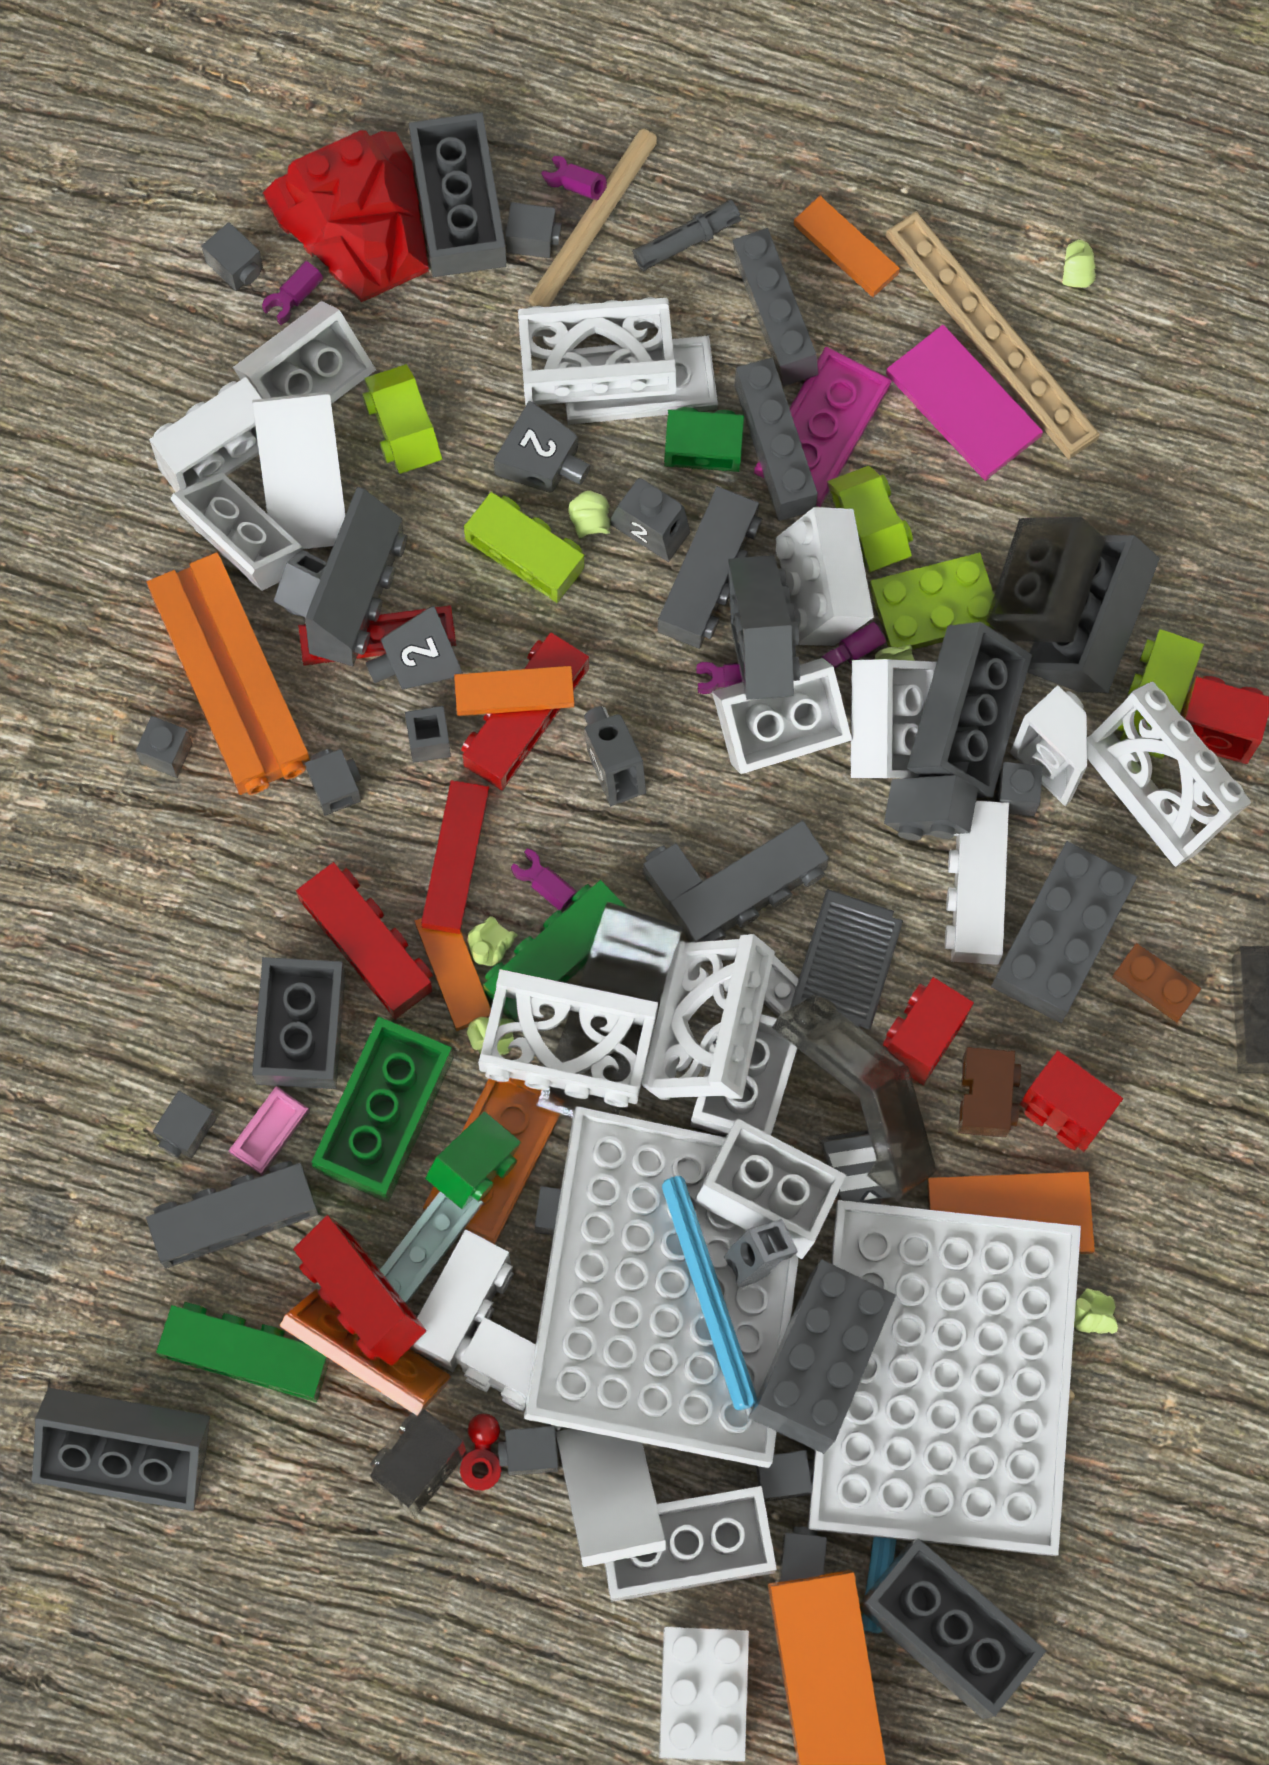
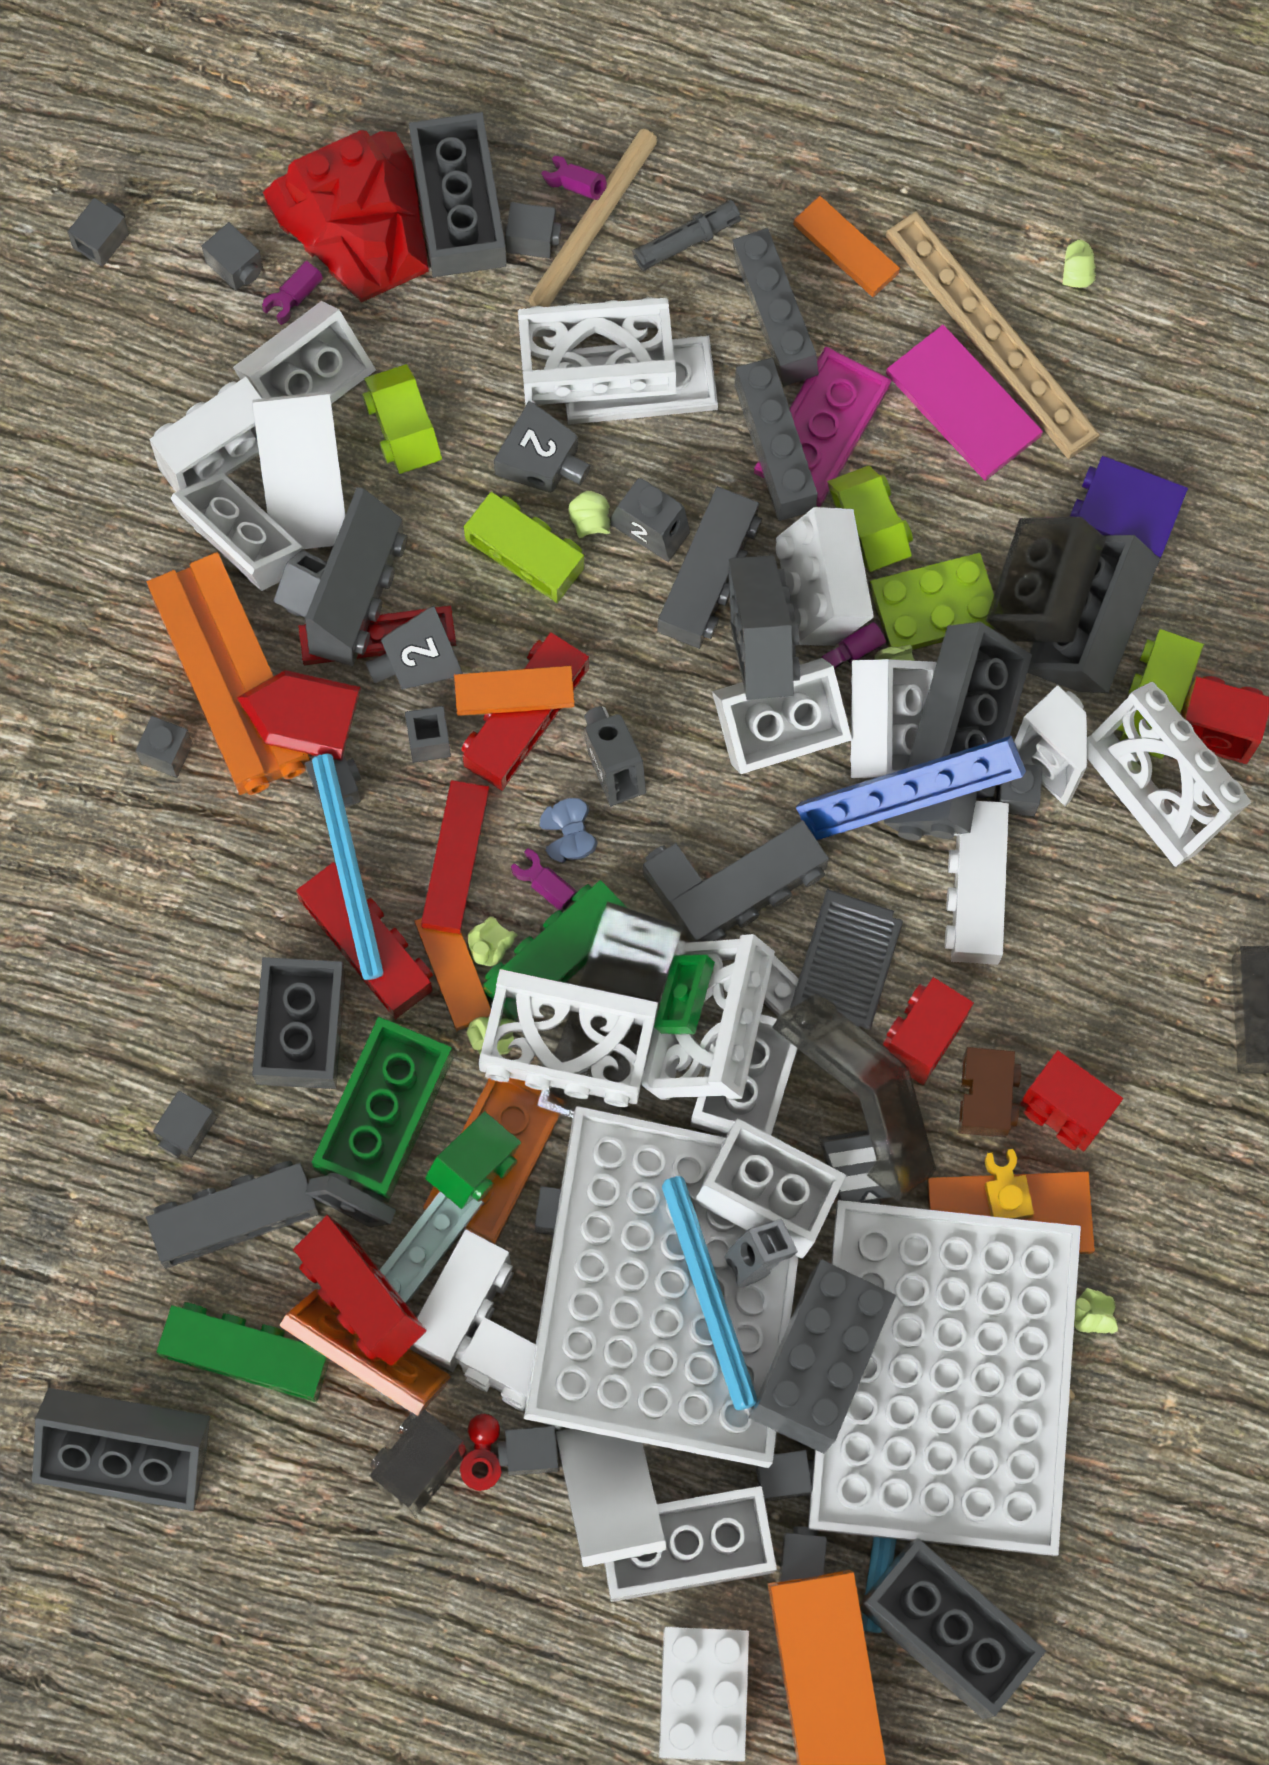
bright pink tile [229,1086,309,1176] -> none
green brick [664,407,744,472] -> none
magenta bar [696,662,742,694] -> none
dark grey brick [991,841,1137,1023] -> none
dark orange plate [1112,943,1202,1023] -> none
none -> dark grey brick [67,198,129,267]
none -> red tile [237,670,361,761]
none -> dark grey plate [305,1173,396,1228]
none -> medium azure axle [312,754,384,980]
none -> sand blue piece [540,798,598,863]
none -> green plate [654,955,715,1034]
none -> plate [796,736,1026,840]
none -> yellow plate [984,1149,1034,1219]
none -> dark purple brick [1069,456,1188,563]

